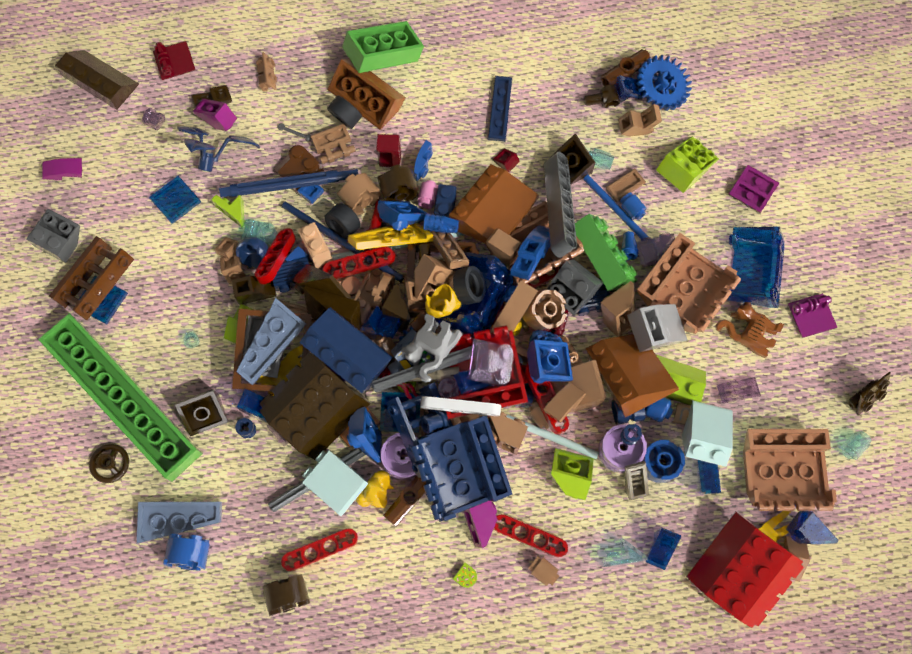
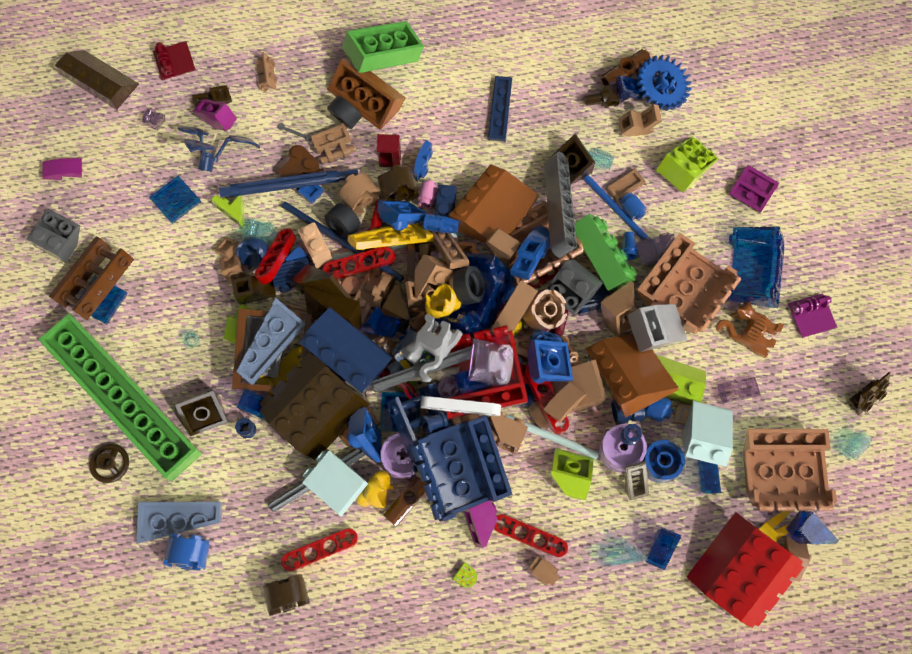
dark red slope [492,148,520,172] -> none

